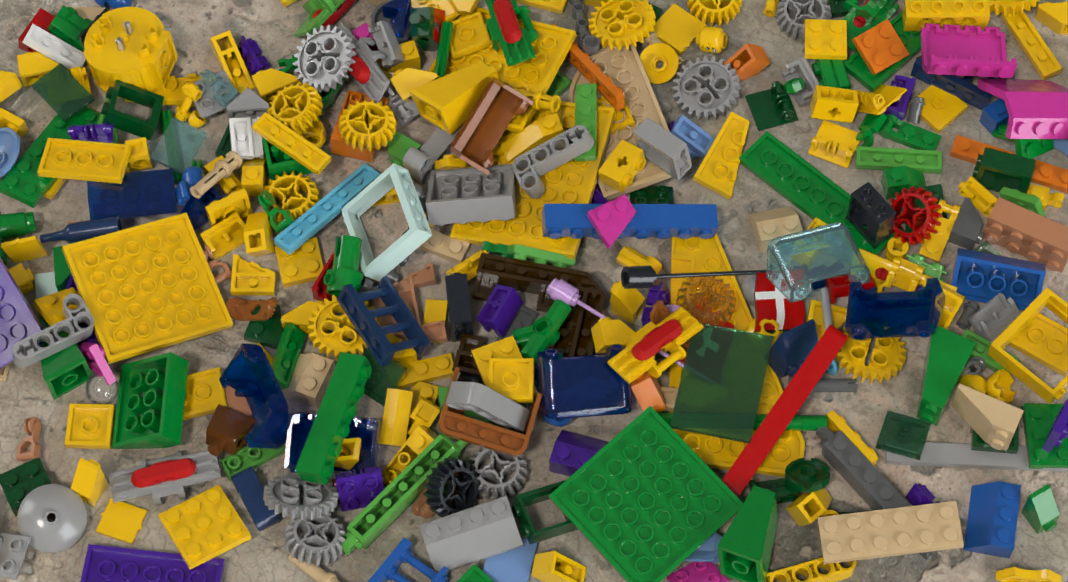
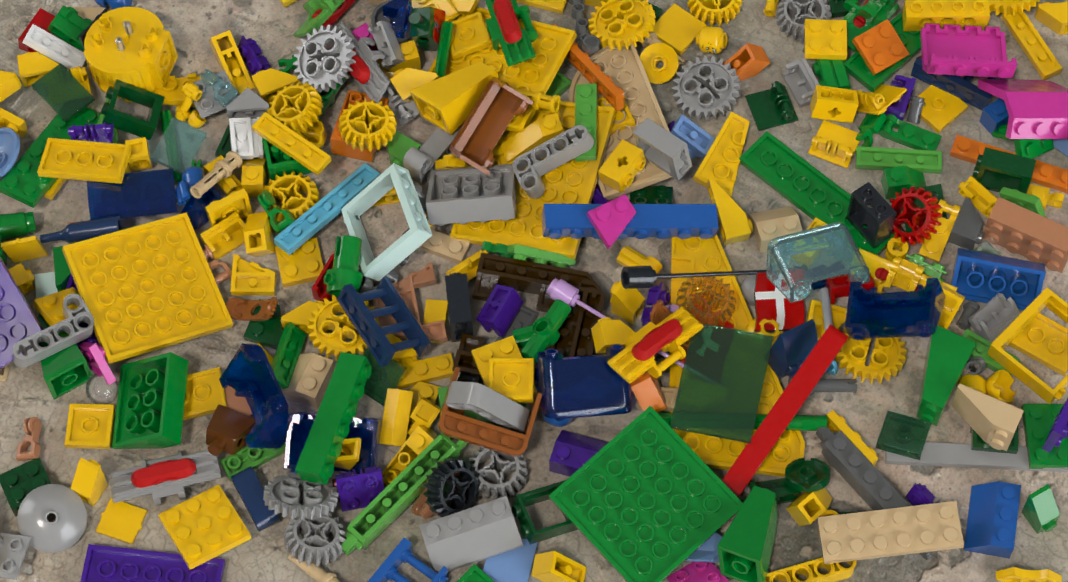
green tile [783,77,806,94] -> none
none -> yellow slope [707,178,753,245]

